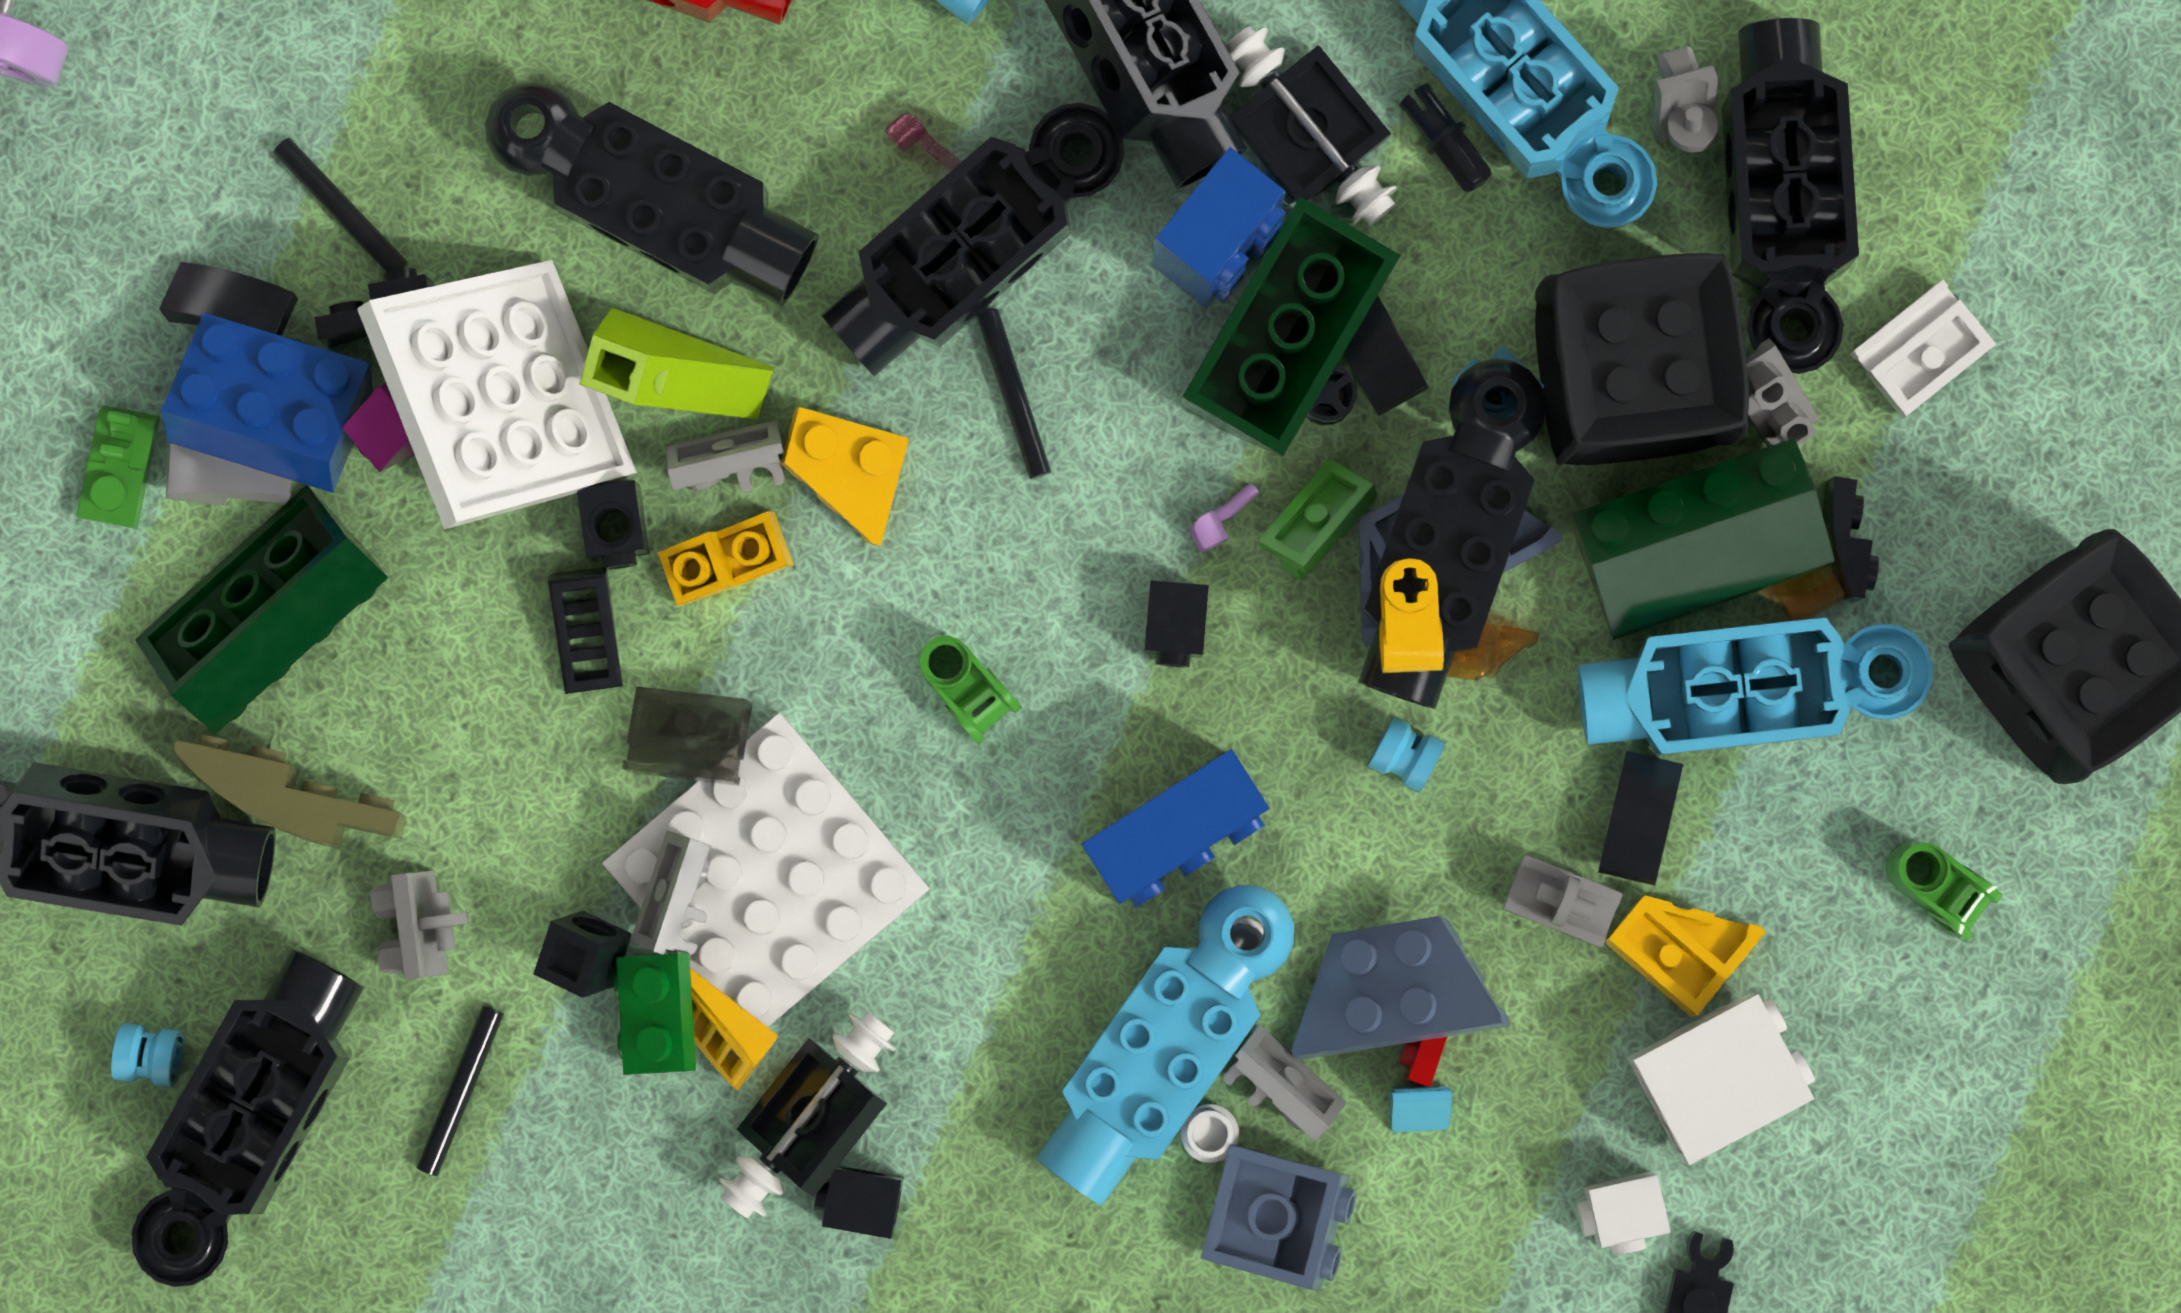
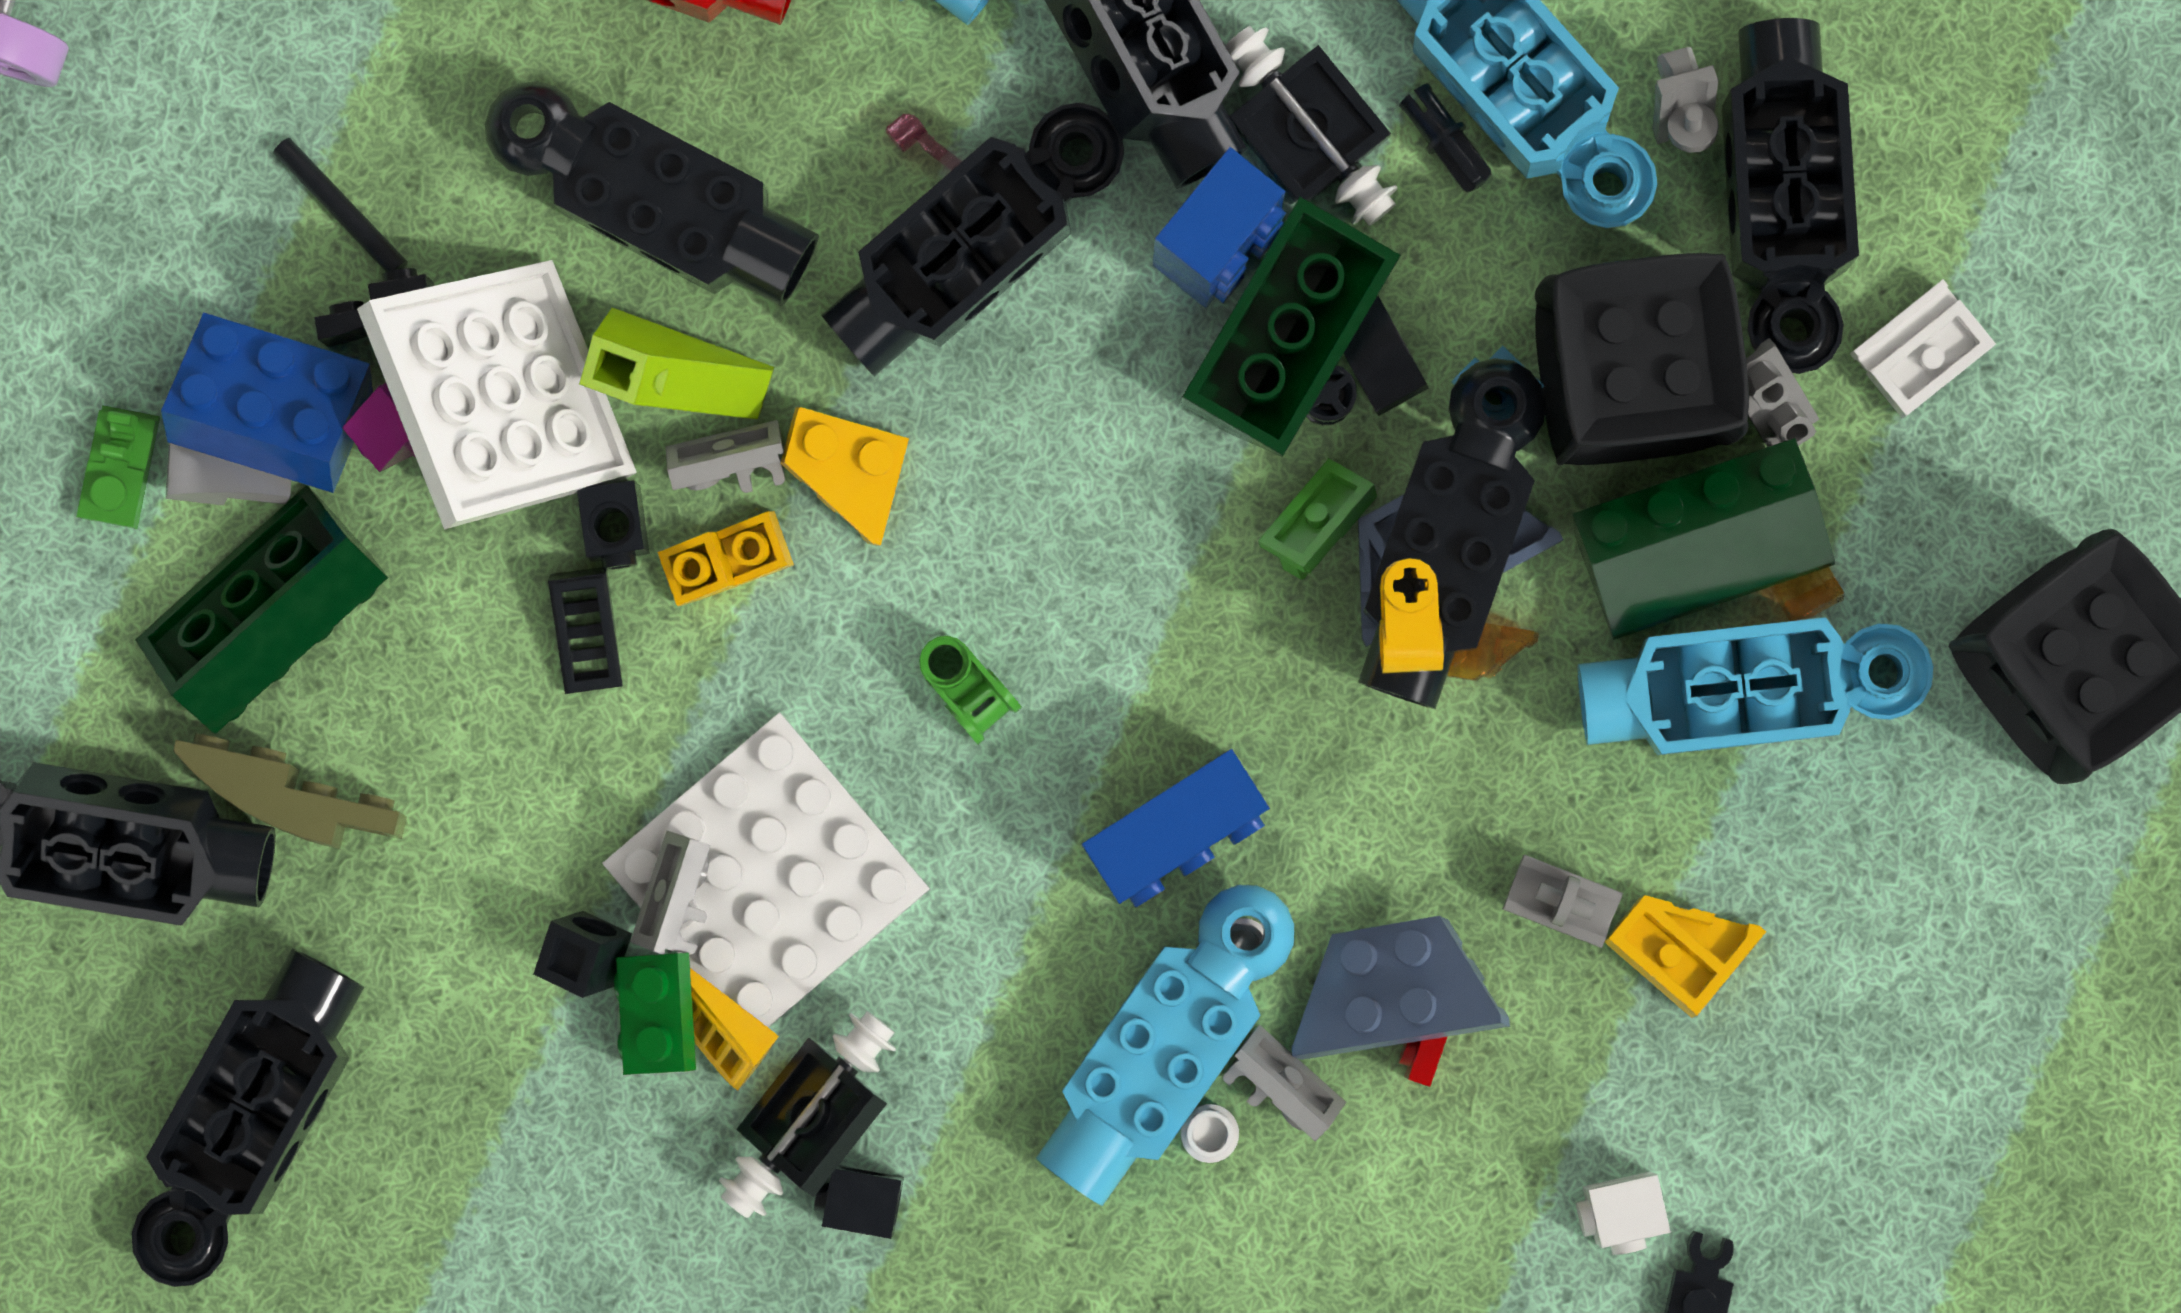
medium azure wheel [111,1023,185,1088] -> none
black slope [159,262,298,336] -> none
light grey hips [370,871,469,980] -> none
black bar [416,1005,504,1176] -> none
clear smoke plate [622,686,753,786] -> none
black bar [976,309,1052,480] -> none
black brick [1144,580,1209,668] -> none
lavender hand [1190,483,1259,553] -> none
sand blue plate [1200,1145,1356,1290] -> none
medium azure wheel [1367,716,1446,793] -> none
medium azure slope [1389,1085,1452,1132] -> none
black slope [1598,751,1683,886] -> none
white brick [1626,993,1815,1166] -> none
black slope [1823,476,1879,602] -> none
bright green piece [1886,842,2003,943] -> none

